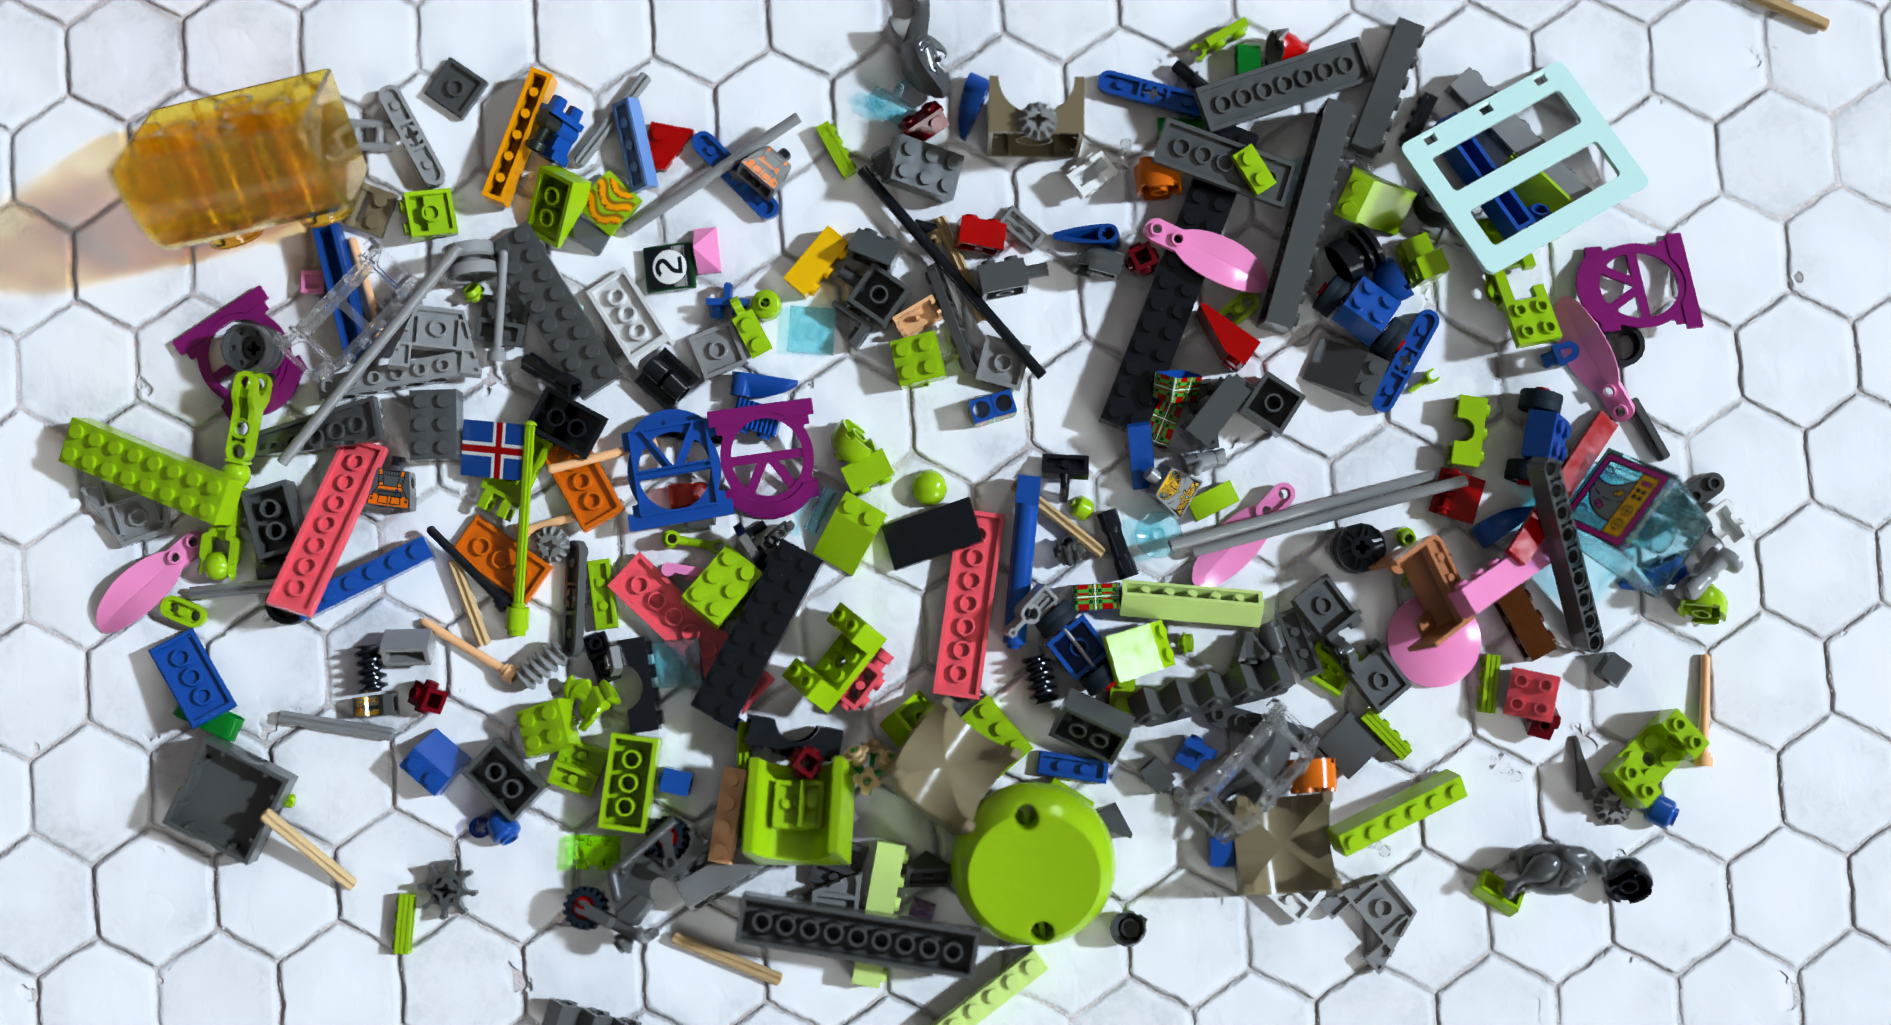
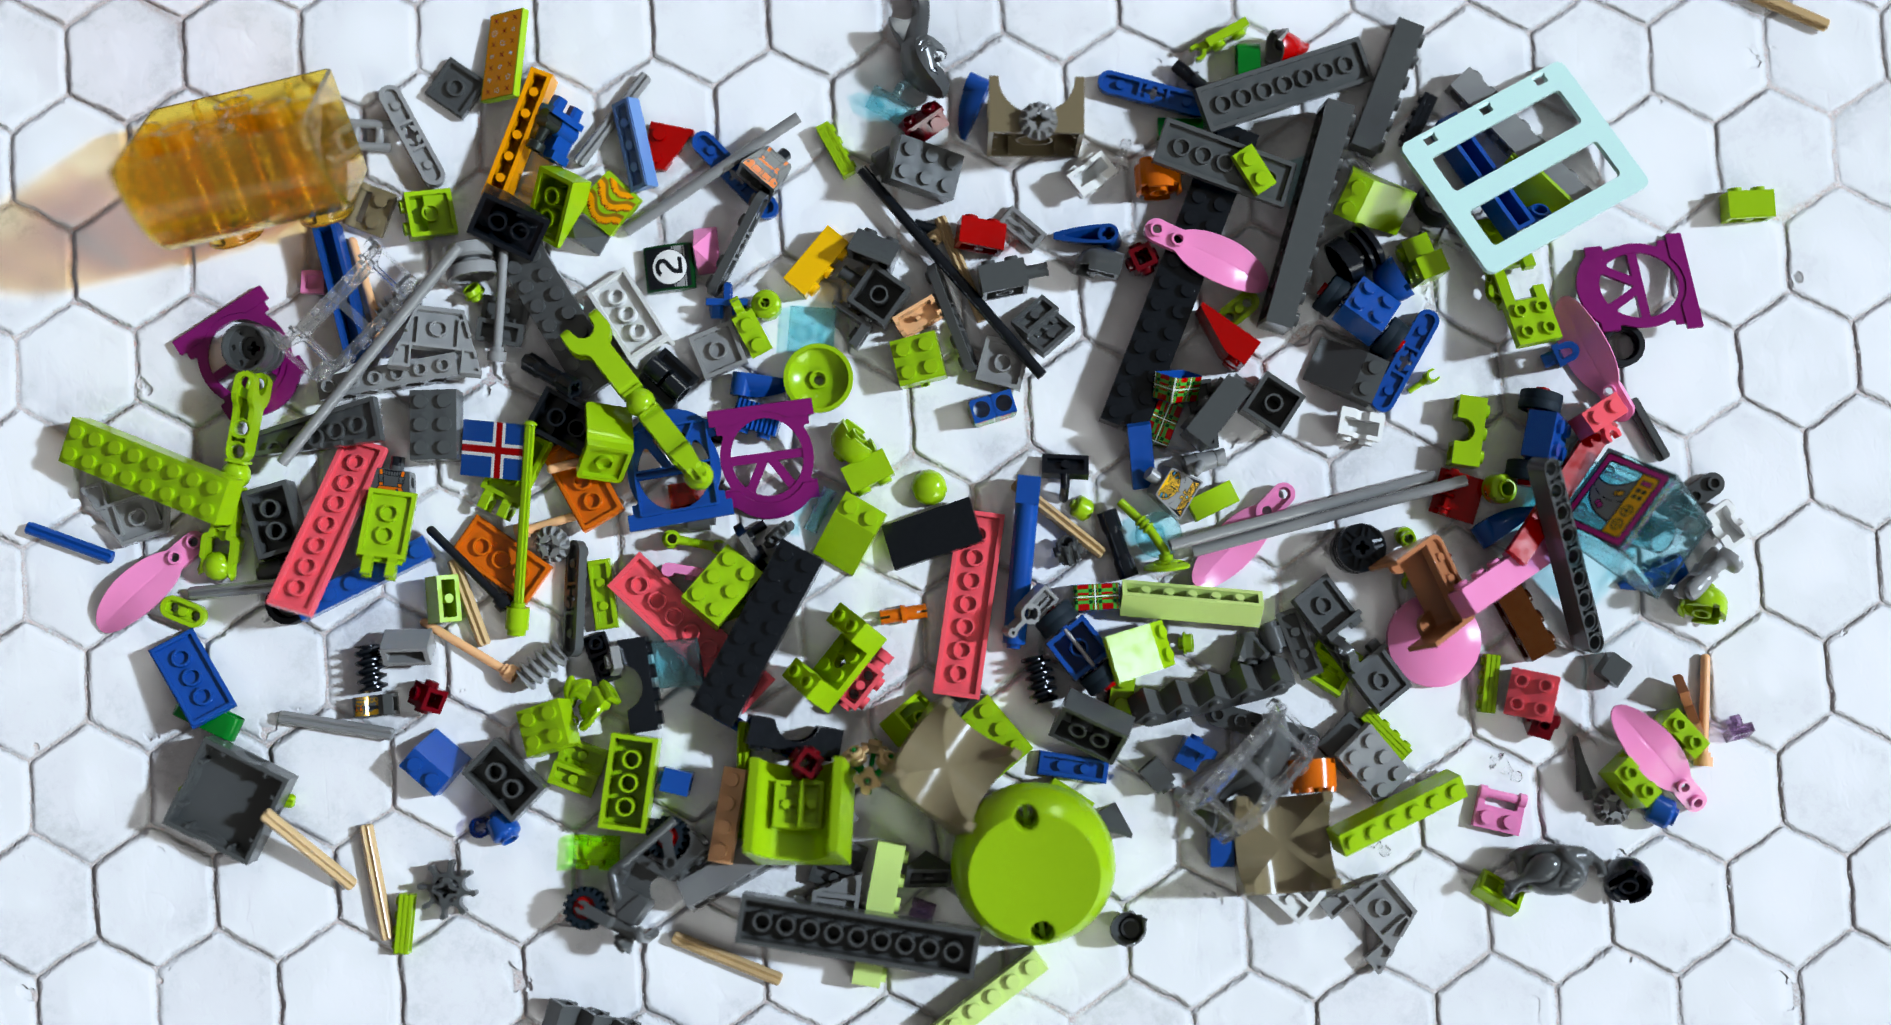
none -> blue axle [24,522,115,563]
none -> lime tile [356,487,418,582]
none -> tan axle [359,824,395,941]
none -> lime brick [425,574,462,624]
none -> black slope [466,183,551,261]
none -> light orange tile [481,7,529,104]
none -> lime piece [560,309,714,490]
none -> lime piece [576,402,634,483]
none -> dark grey piece [705,191,769,298]
none -> lime dish [783,343,853,413]
none -> orange pin [879,603,928,625]
none -> dark grey slope [1010,294,1075,359]
none -> lime dish [1117,498,1190,572]
none -> light grey plate [1334,722,1412,803]
none -> white cylinder [1336,406,1385,447]
none -> bright pink plate [1470,784,1528,836]
none -> lime head [1481,473,1517,504]
none -> coral brick [1567,392,1629,445]
none -> bright pink plant [1610,704,1707,812]
none -> nougat tile [1672,674,1704,735]
none -> lime brick [1719,186,1776,224]
none -> clear purple tile [1722,714,1755,743]

